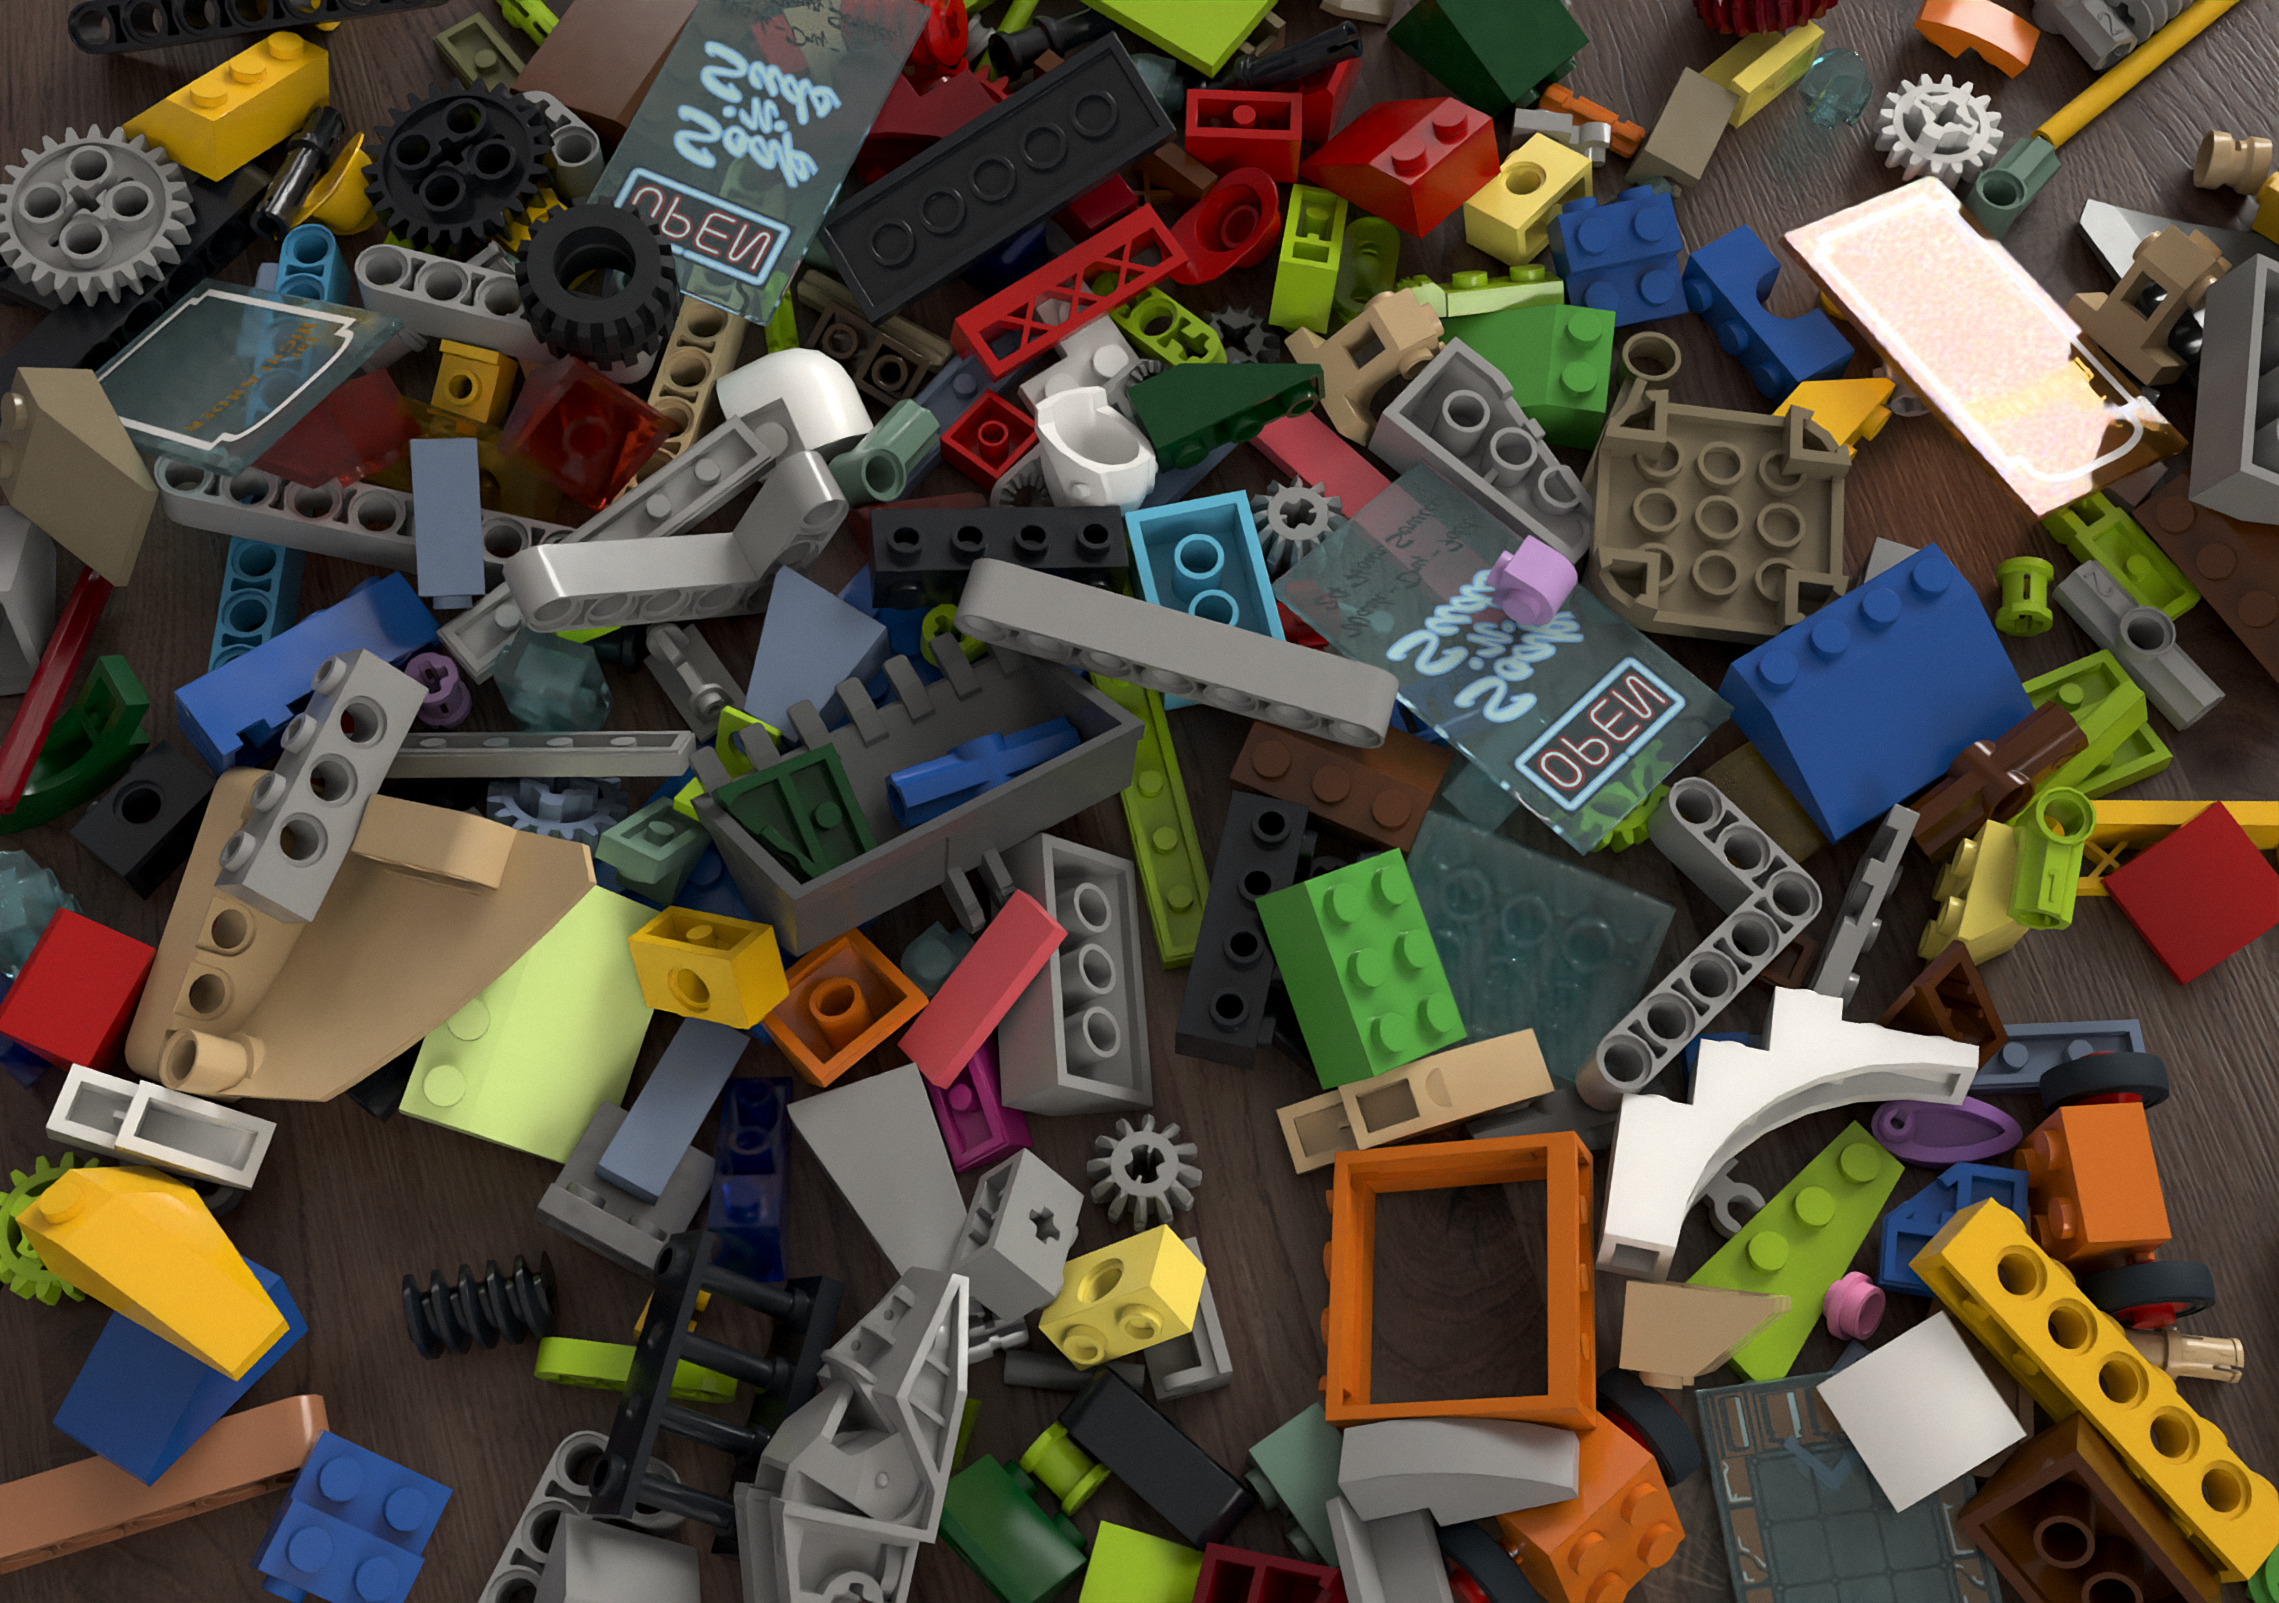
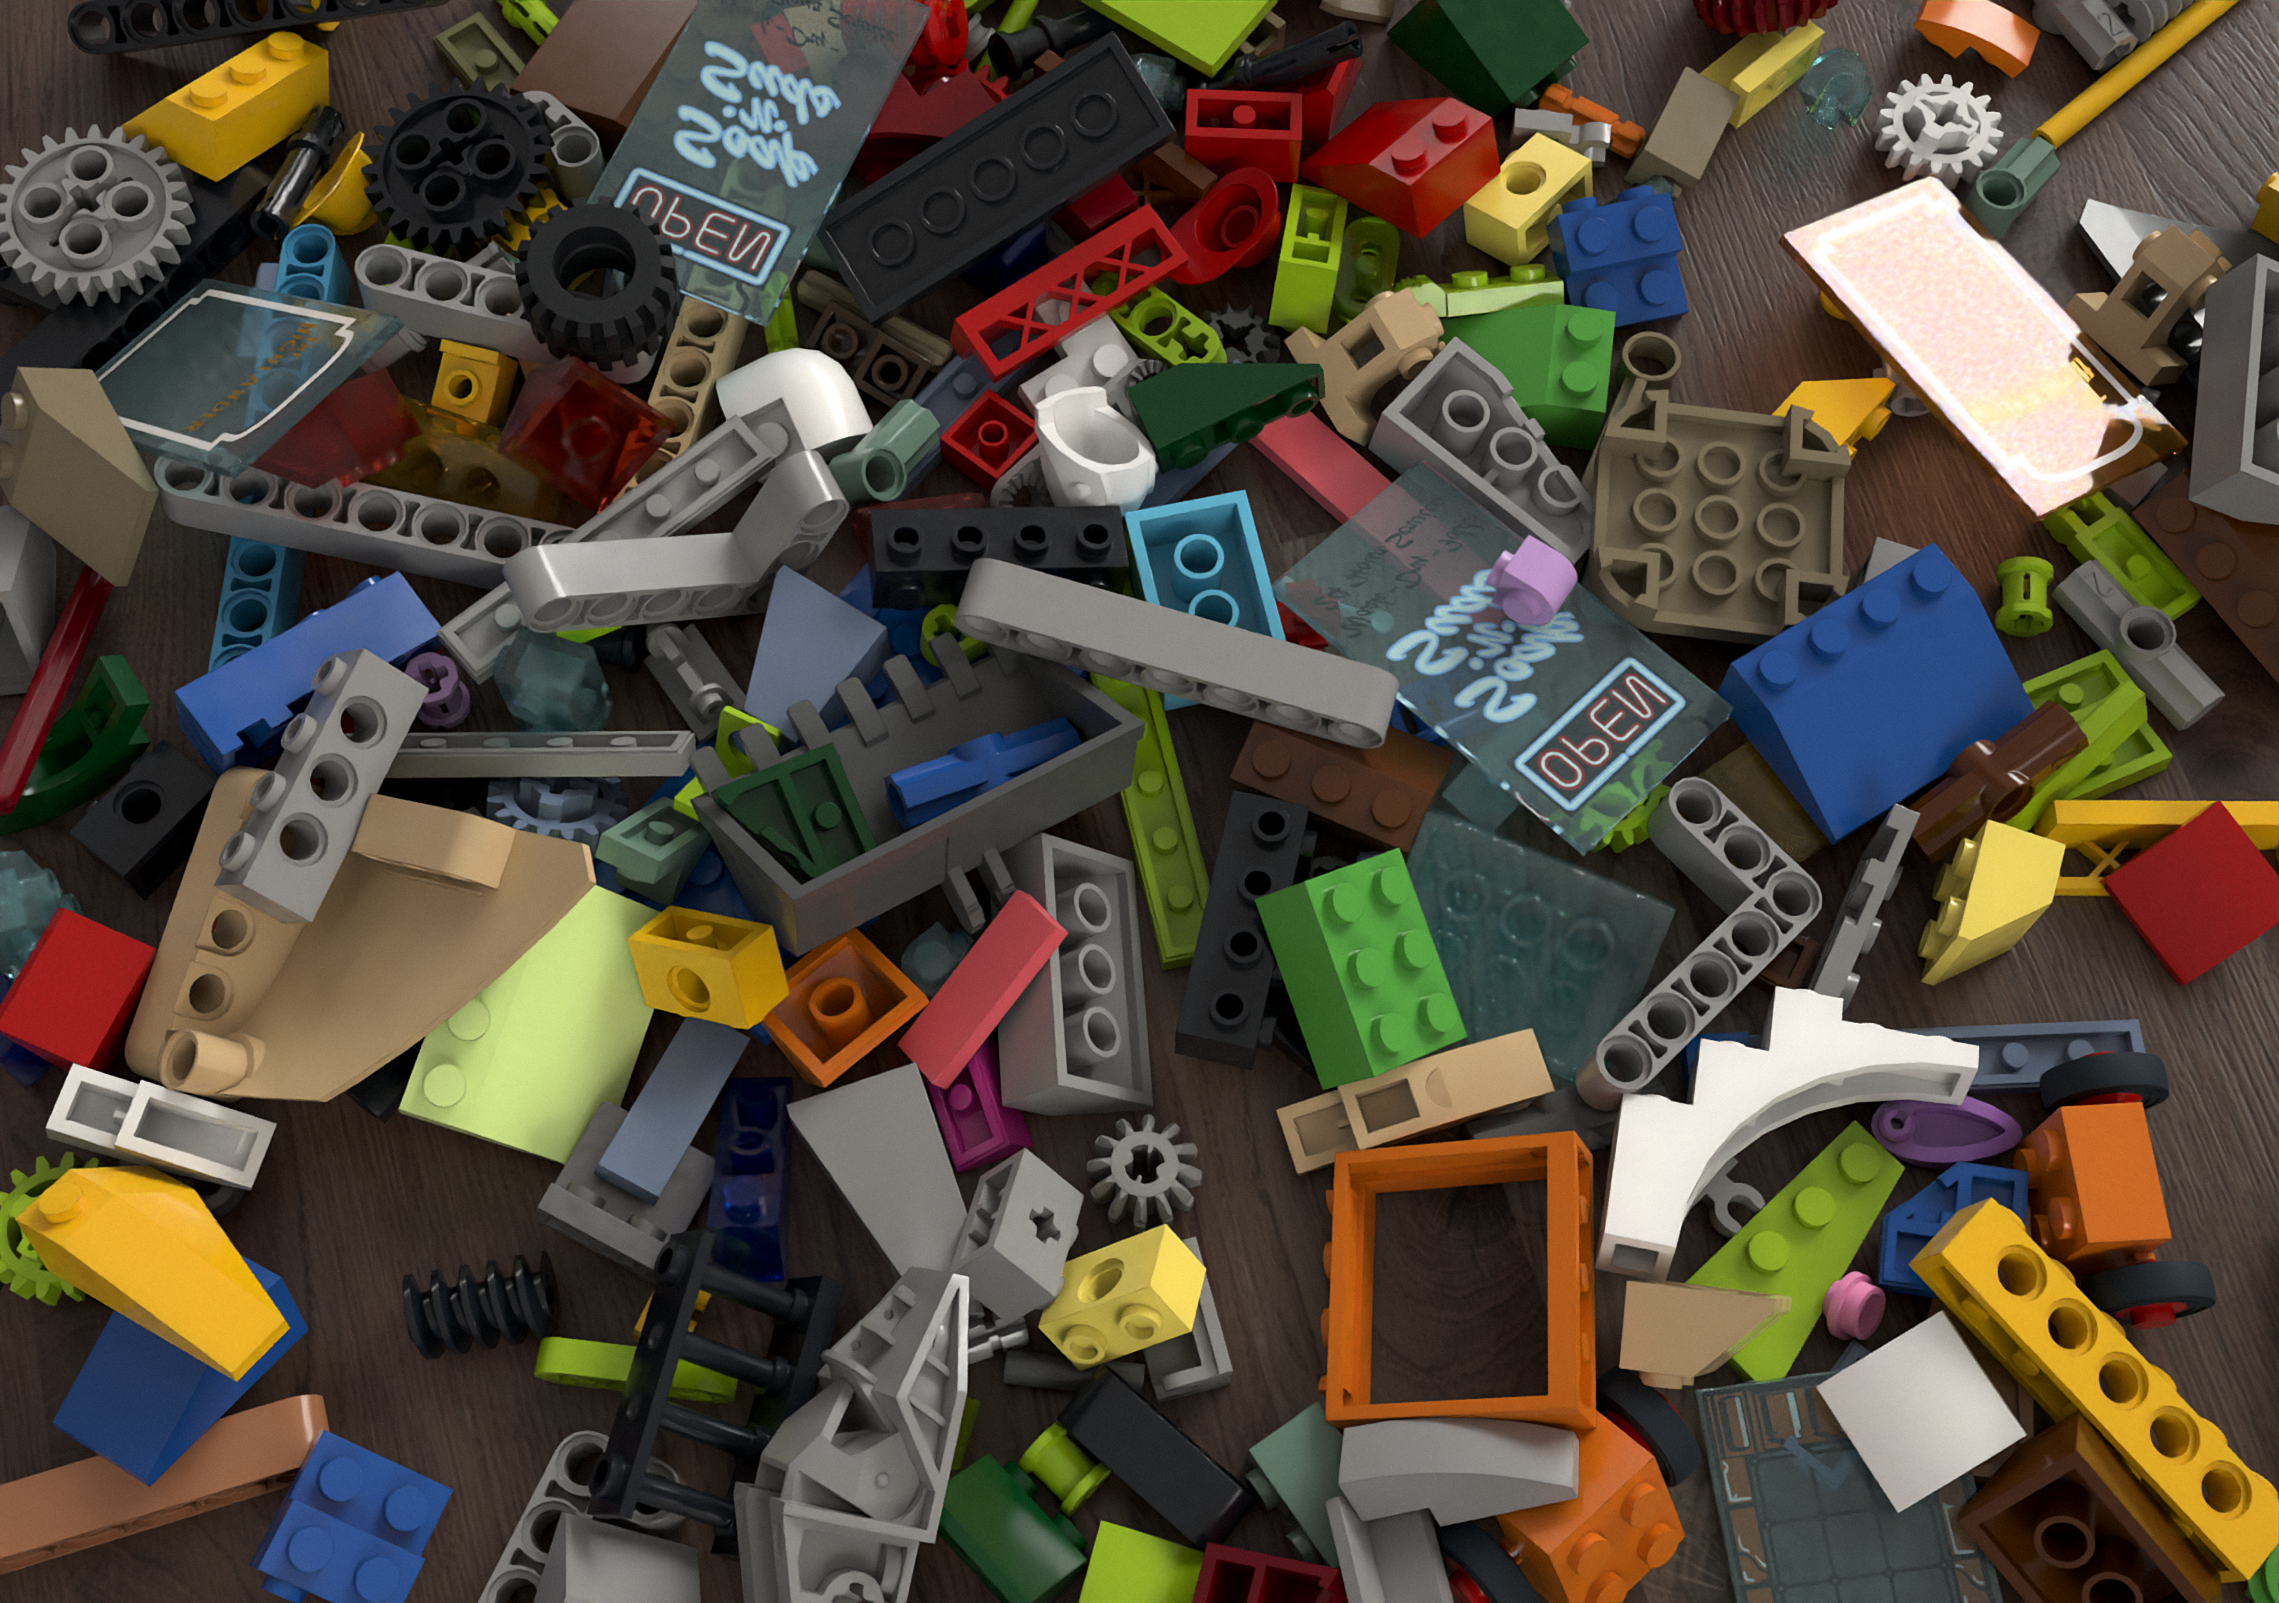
sand blue slope [410,438,485,609] -> none
light grey gear [1250,474,1349,583] -> none
blue arch [1682,224,1855,407] -> none
reddish brown slope [1875,940,2009,1075] -> none
lime piece [2006,786,2096,930] -> none
tan pin [2123,1325,2244,1384] -> none
tan wheel [2193,130,2272,196] -> none

